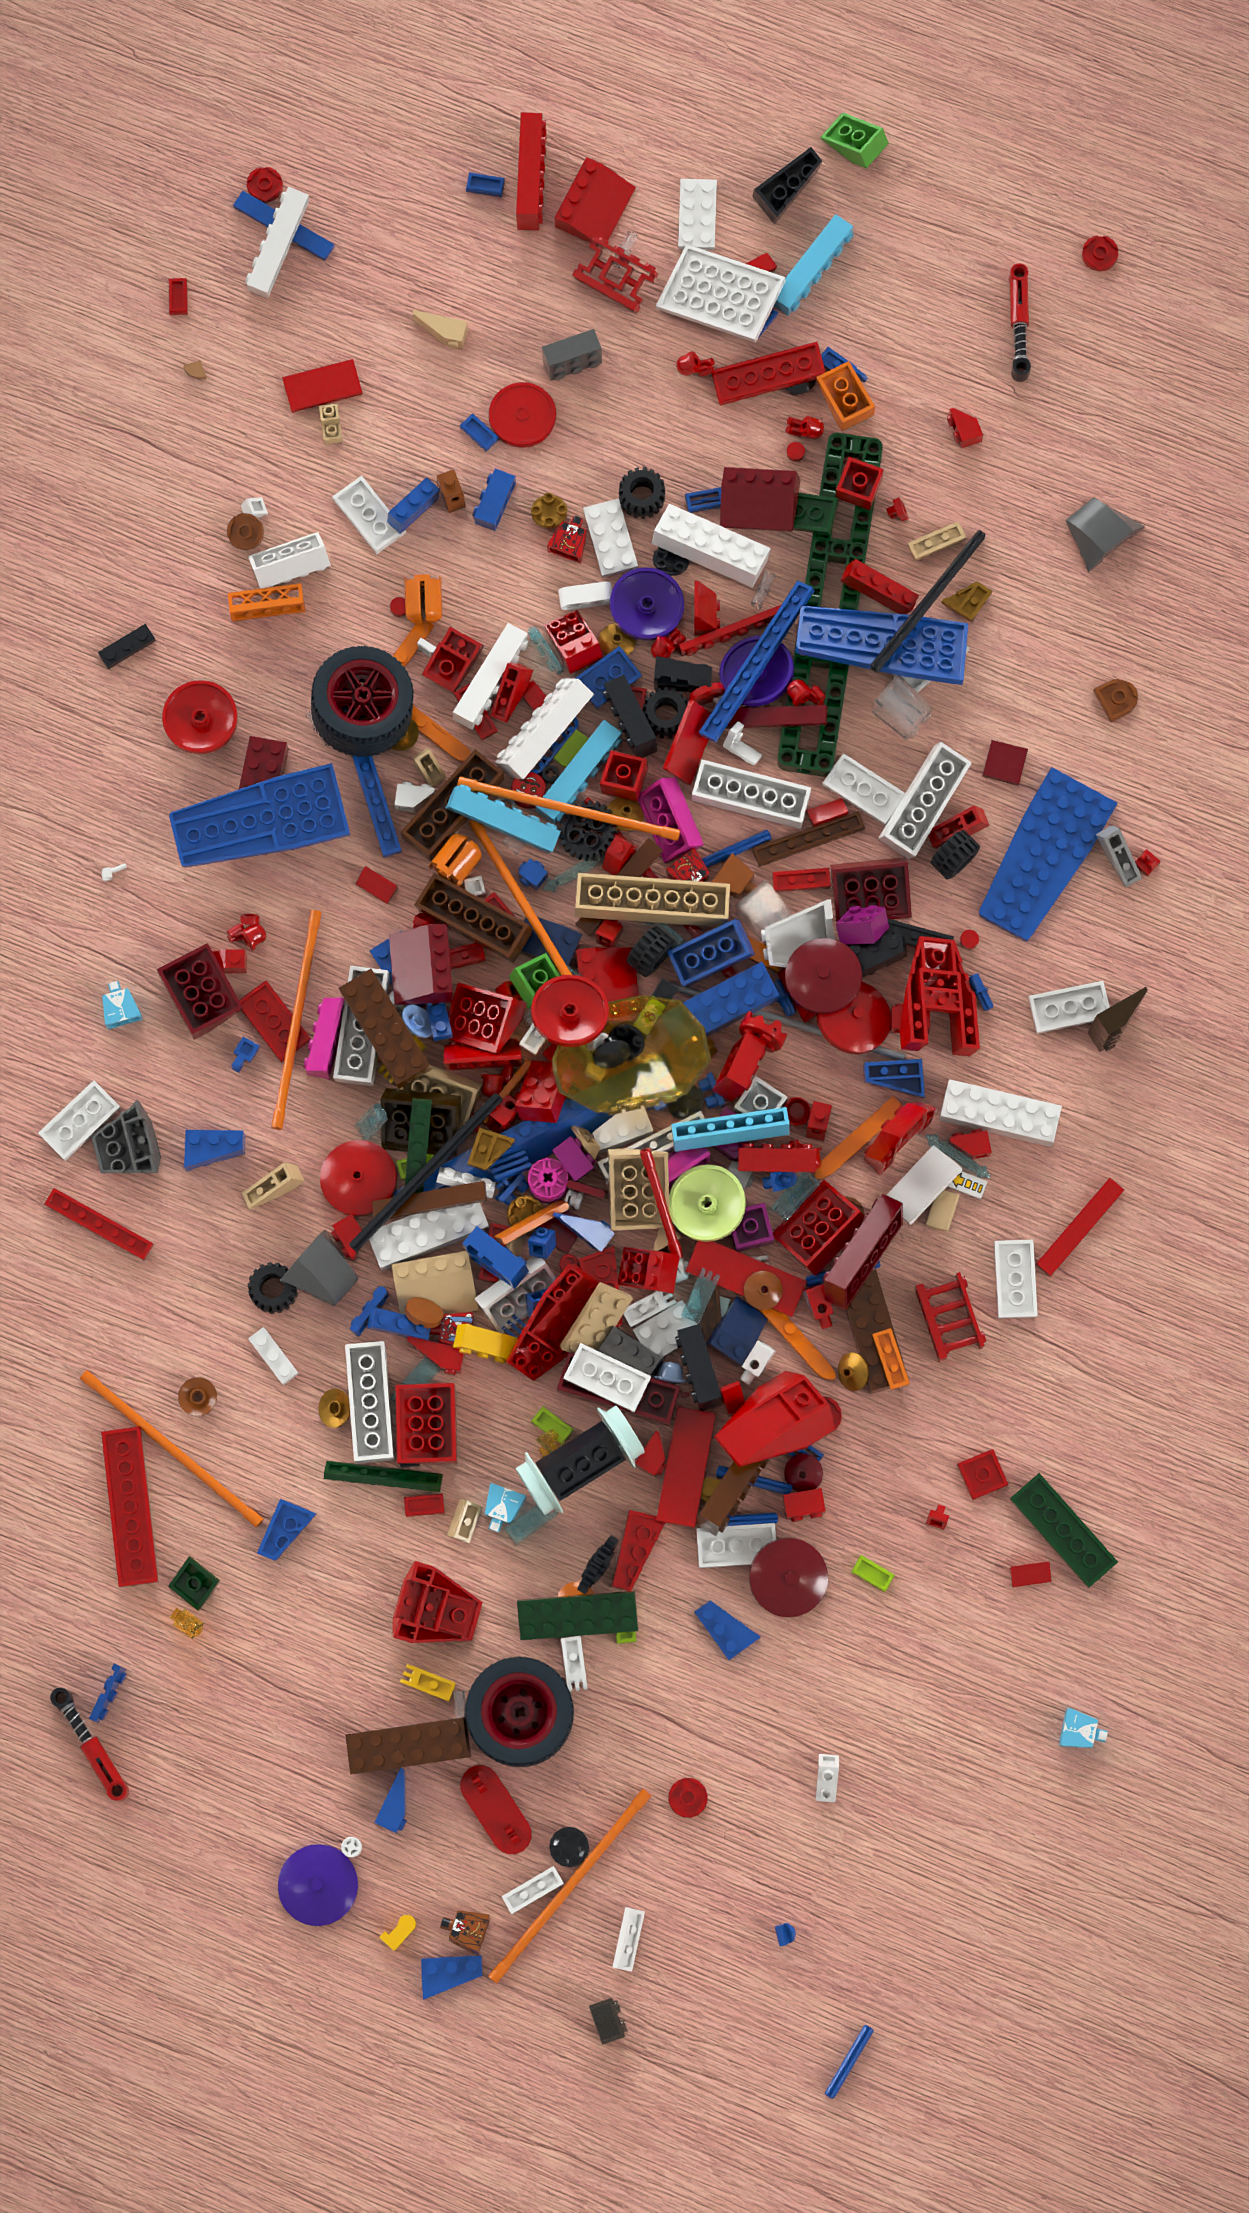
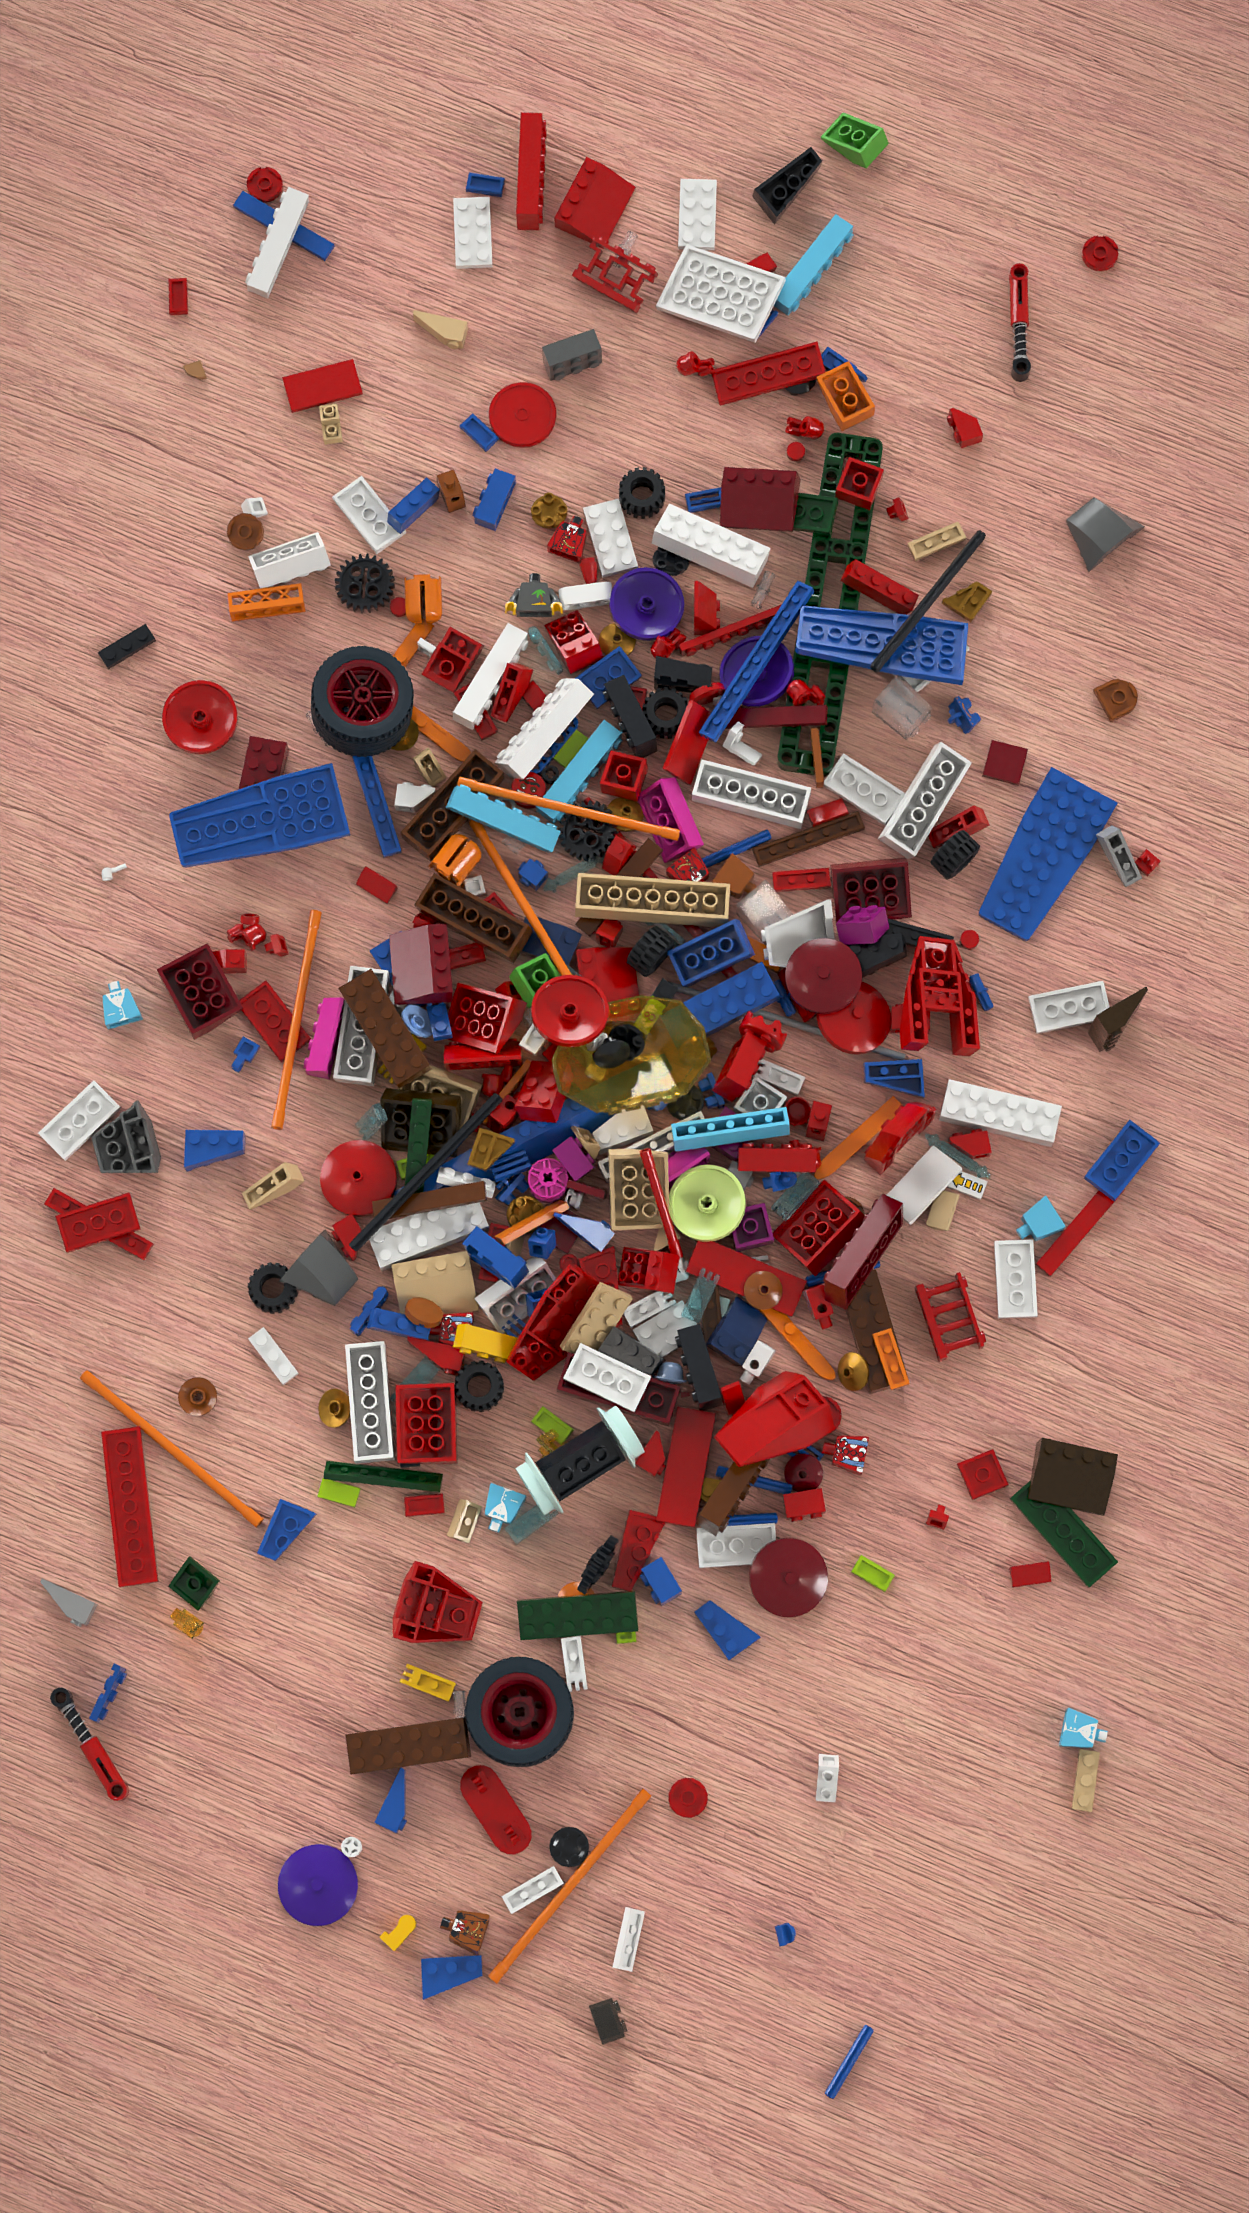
none -> light grey slope [40,1579,98,1627]
none -> red tile [55,1192,141,1253]
none -> red tile [264,934,289,957]
none -> lime tile [317,1478,361,1508]
none -> black gear [335,553,395,614]
none -> white plate [453,197,492,269]
none -> black tyre [454,1361,504,1412]
none -> dark grey torso [505,573,563,617]
none -> red cone [579,557,598,584]
none -> blue brick [640,1557,682,1606]
none -> white hinge [752,1059,805,1096]
none -> dark orange tile [810,728,824,788]
none -> torso [822,1436,869,1476]
none -> blue hips [948,696,981,734]
none -> medium azure torso [1016,1196,1066,1241]
none -> dark brown slope [1028,1438,1118,1516]
none -> tan plate [1072,1749,1100,1812]
none -> blue plate [1084,1120,1160,1201]

